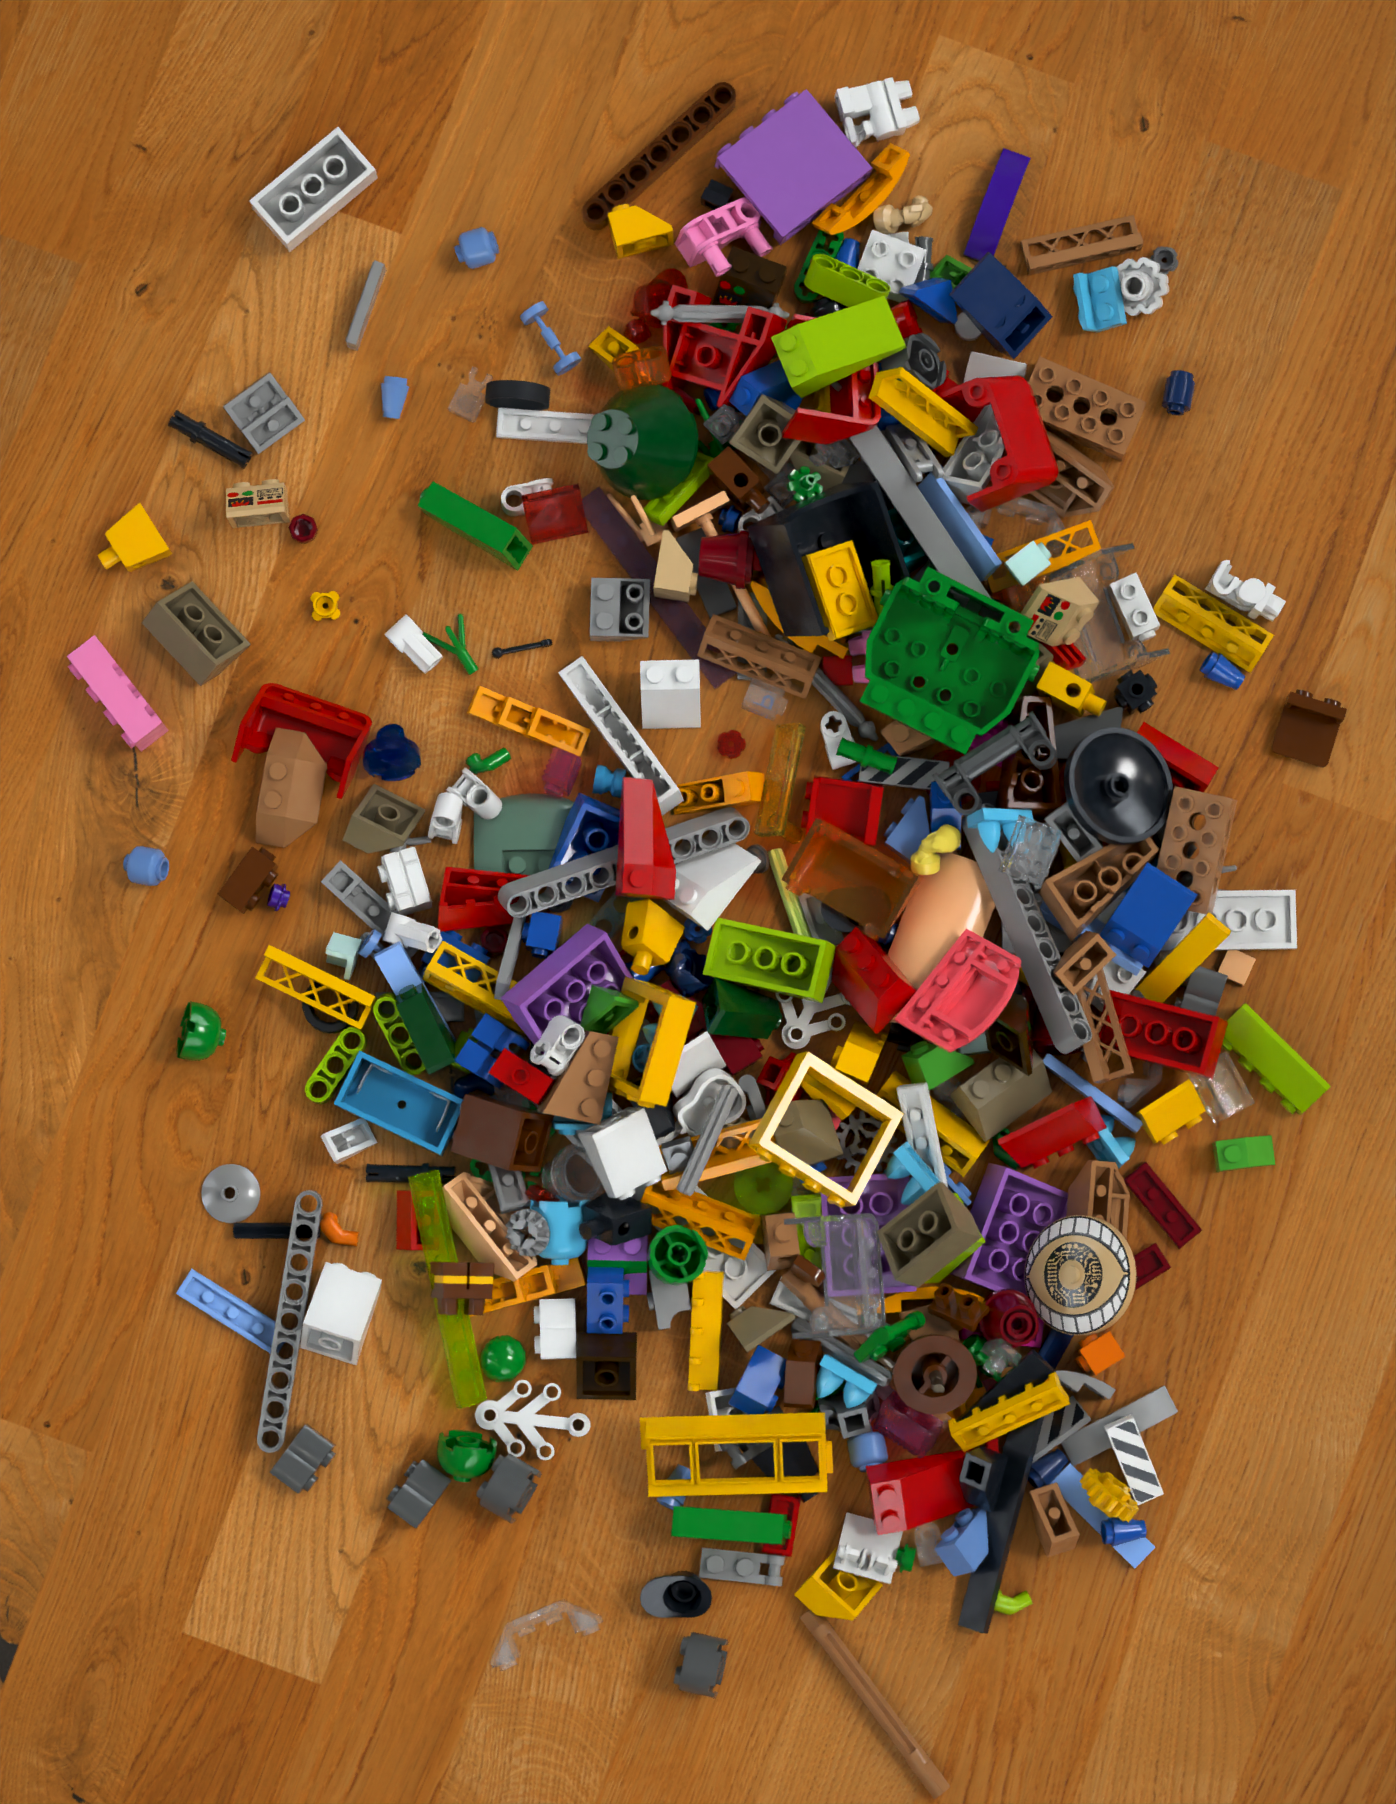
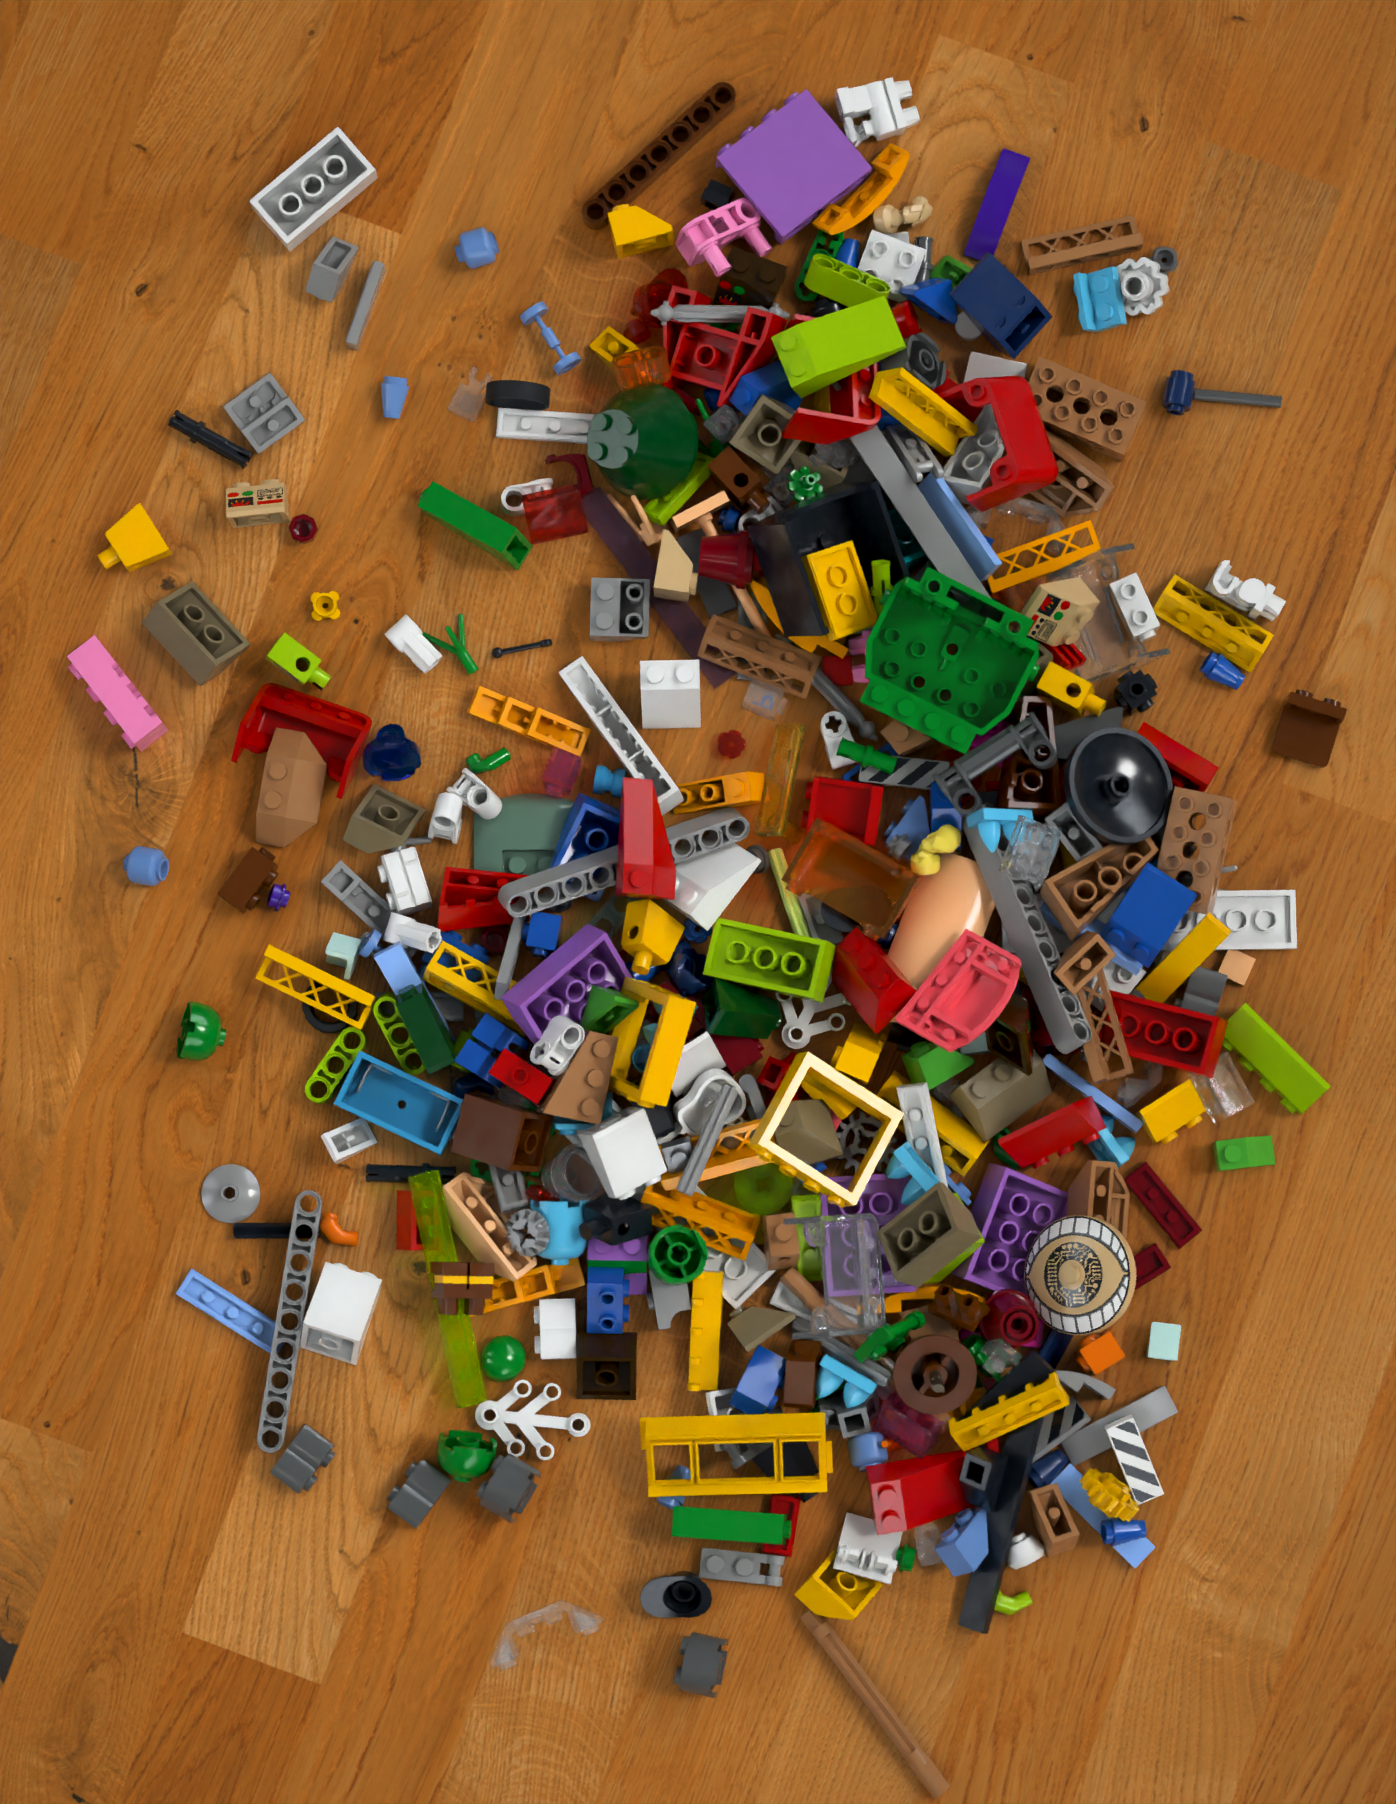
reddish brown tile [791,1255,826,1287] -> none
light aqua brick [1004,541,1052,587] -> none
none -> lime torso [264,632,332,690]
none -> light grey slope [305,236,359,303]
none -> dark red helmet [545,454,595,511]
none -> orange hand [881,1431,903,1453]
none -> flat silver plate [886,834,913,861]
none -> white cone [1007,1532,1045,1570]
none -> light aqua panel [1145,1322,1181,1361]
none -> dark grey bar [1194,388,1282,408]

